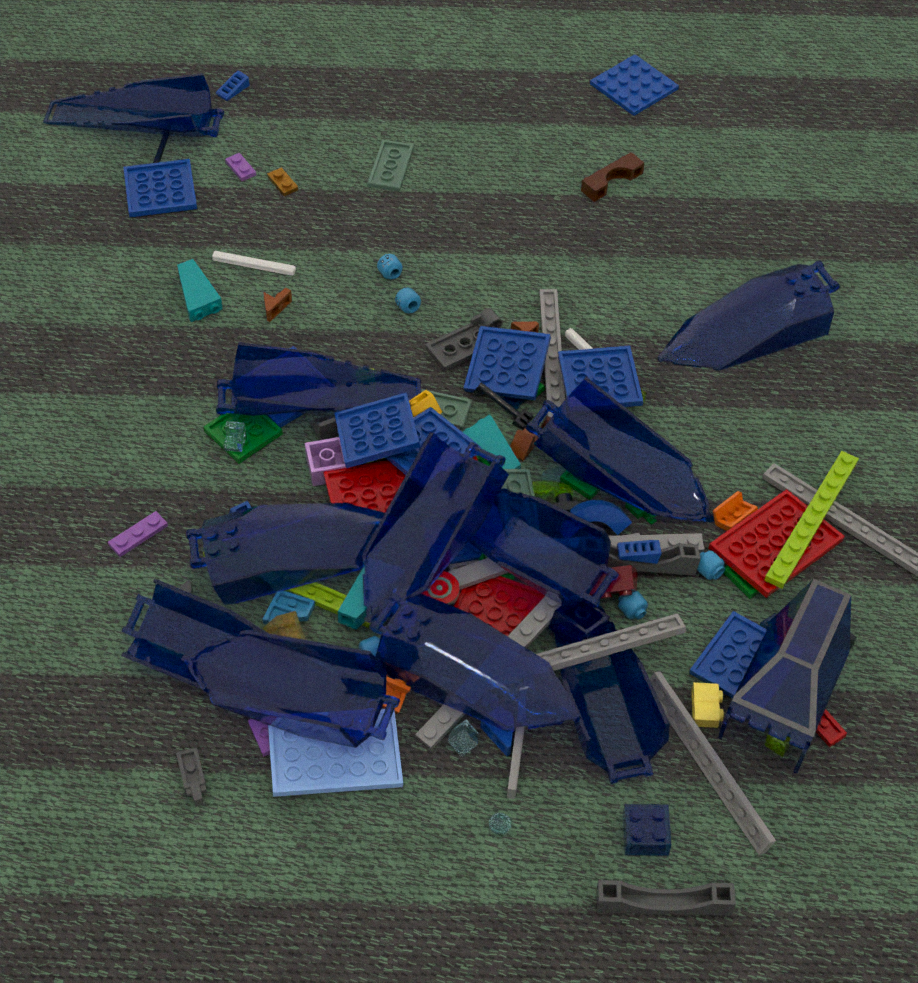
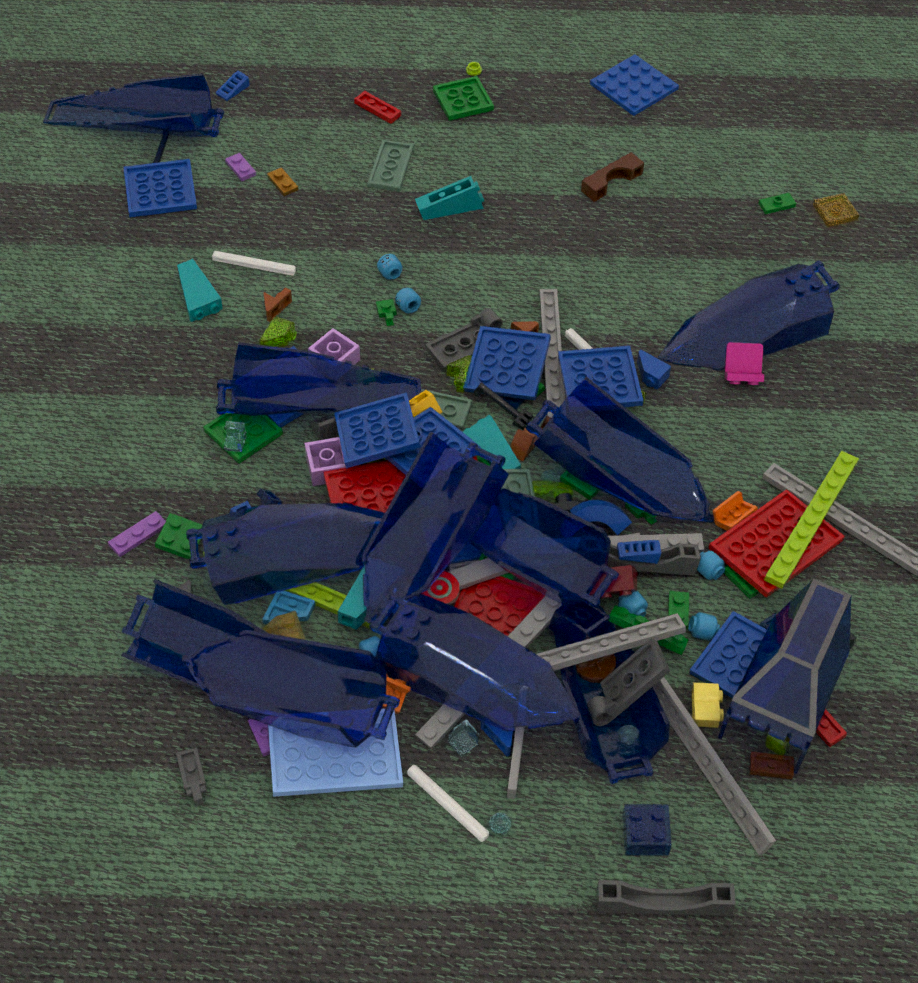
none -> green plate [155,513,206,560]
none -> clear blue plate [256,488,283,508]
none -> clear neon green slope [259,316,297,352]
none -> lavender brick [308,328,360,381]
none -> red plate [354,91,401,124]
none -> green plate [376,299,397,326]
none -> white axle [407,765,489,842]
none -> teal slope [415,176,484,220]
none -> green plate [433,76,494,121]
none -> clear neon green slope [446,355,472,393]
none -> lime plate [466,62,482,76]
none -> reddish brown tile [575,653,616,683]
none -> dark grey hinge [587,638,670,726]
none -> green plate [608,605,689,655]
none -> clear light blue plate [618,725,639,744]
none -> blue slope [637,349,671,390]
none -> green plate [668,591,689,629]
none -> dark azure head [688,612,720,641]
none -> dark pink bracket [725,342,764,385]
none -> reddish brown plate [749,751,794,779]
none -> green plate [758,193,796,214]
none -> clear yellow plate [813,193,859,227]

